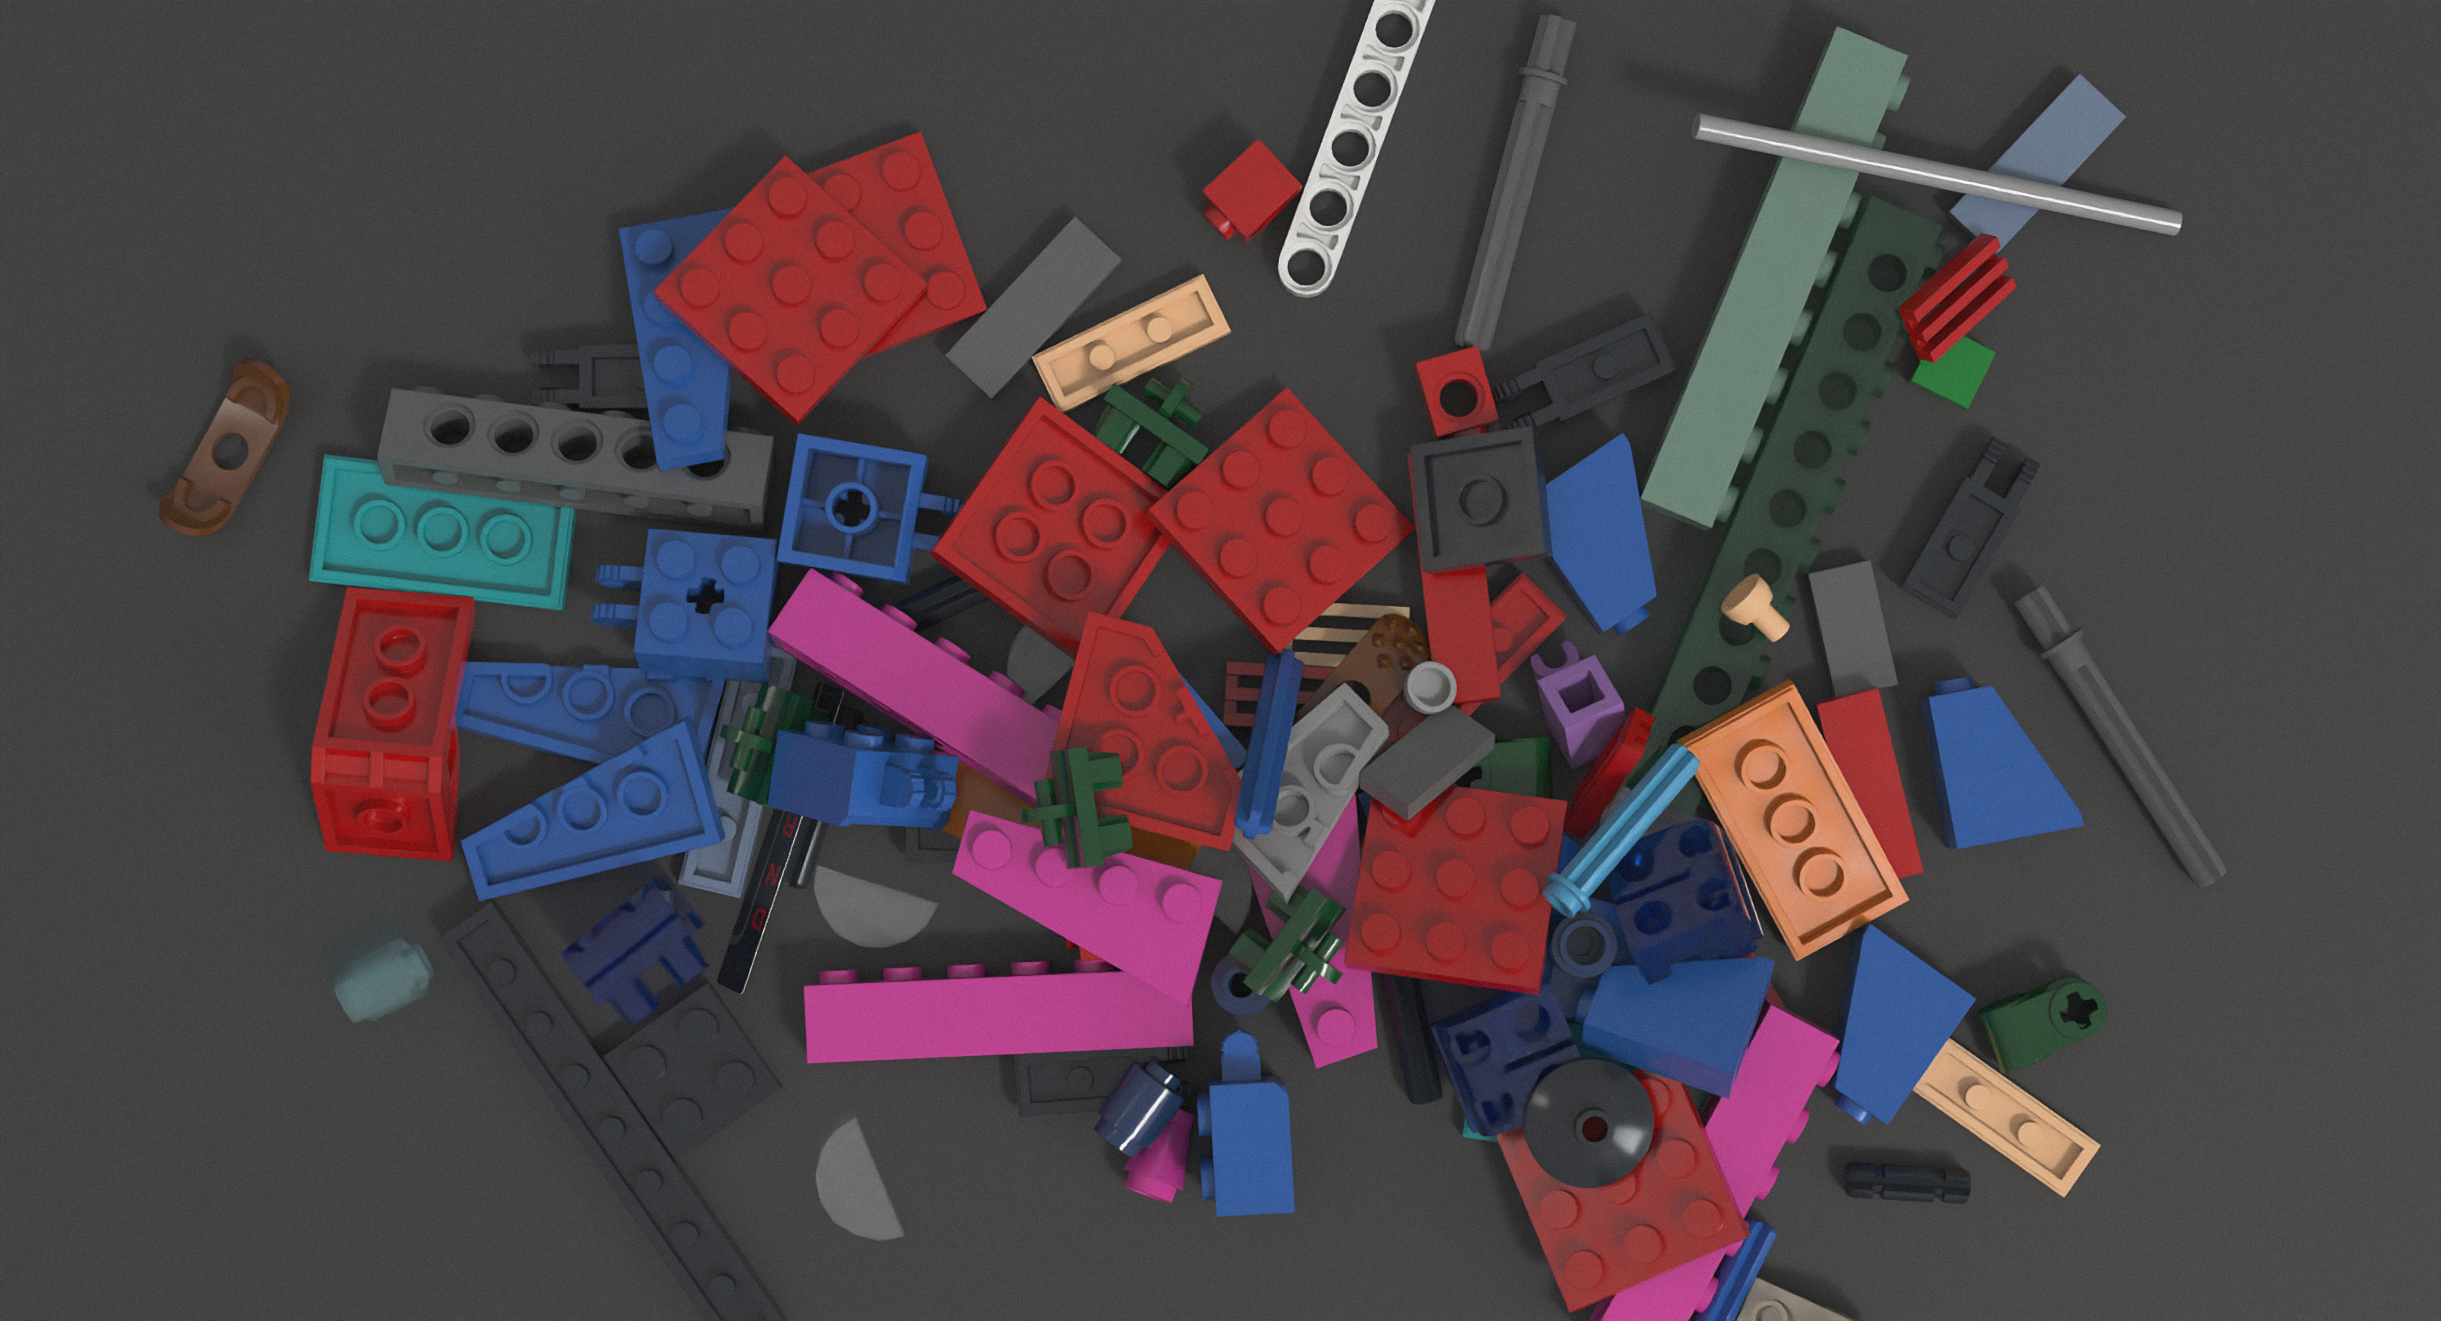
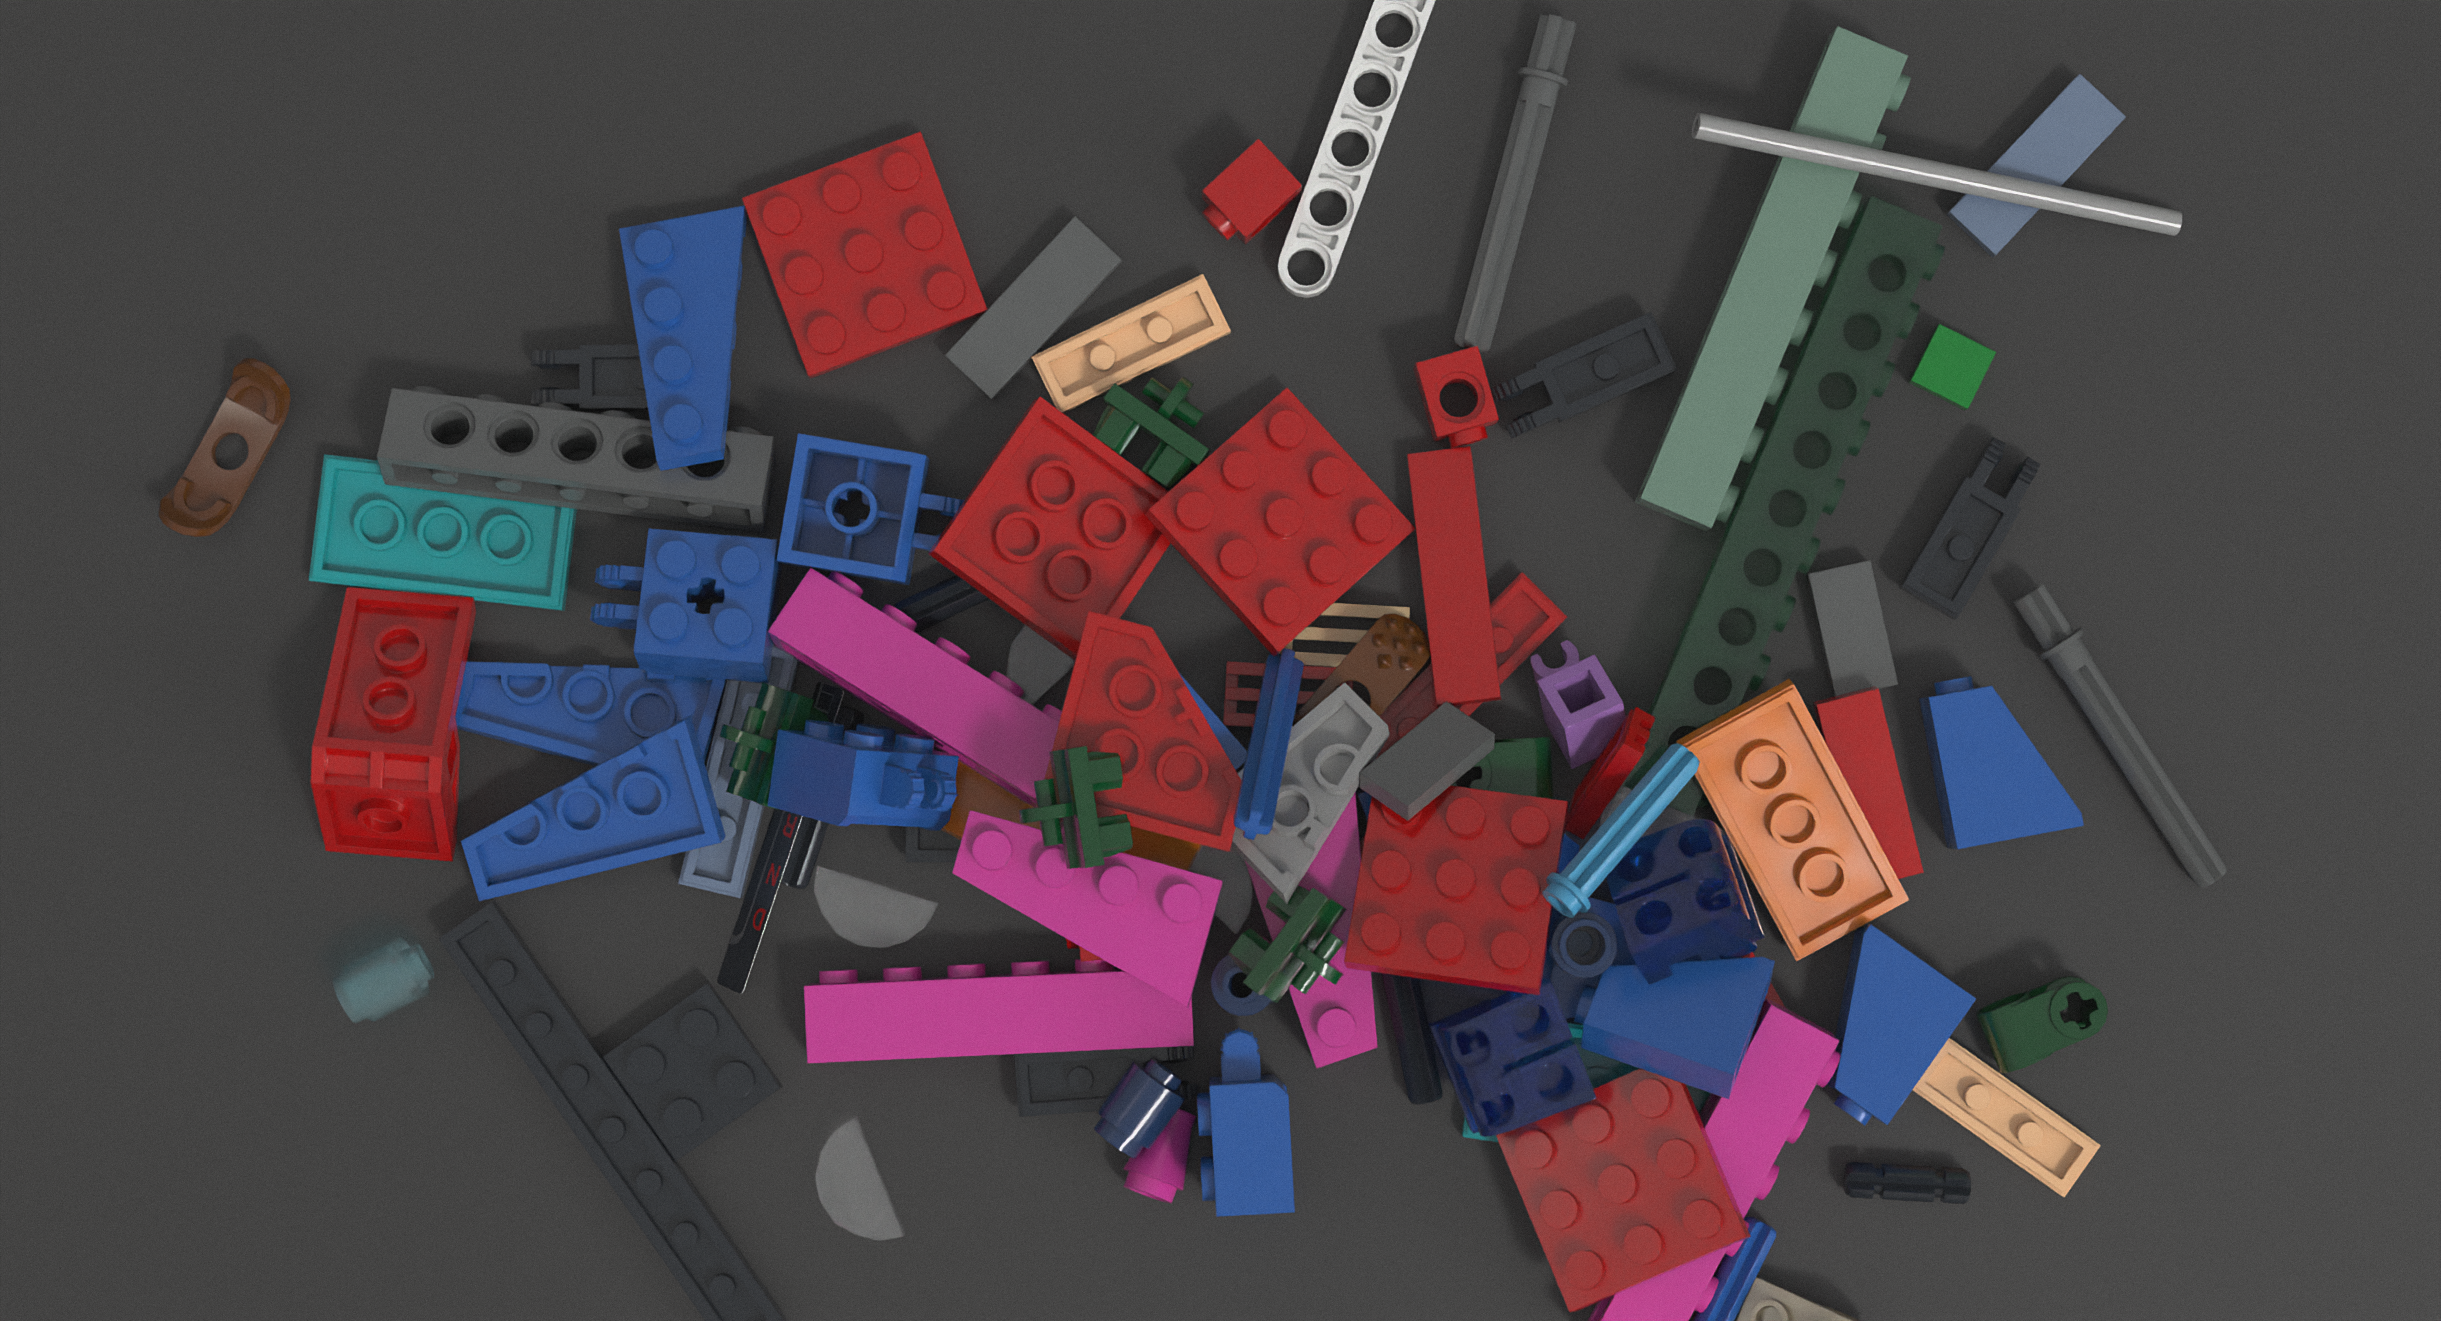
clear blue hips [561,875,710,1026] -> none
red plate [654,155,928,427] -> none
light grey piece [1402,661,1457,714] -> none
black plate [1410,426,1553,575] -> none
black dish [1524,1058,1654,1188] -> none
blue slope [1546,433,1657,636] -> none
light nougat piece [1721,574,1790,642] -> none
red tile [1898,233,2017,363] -> none

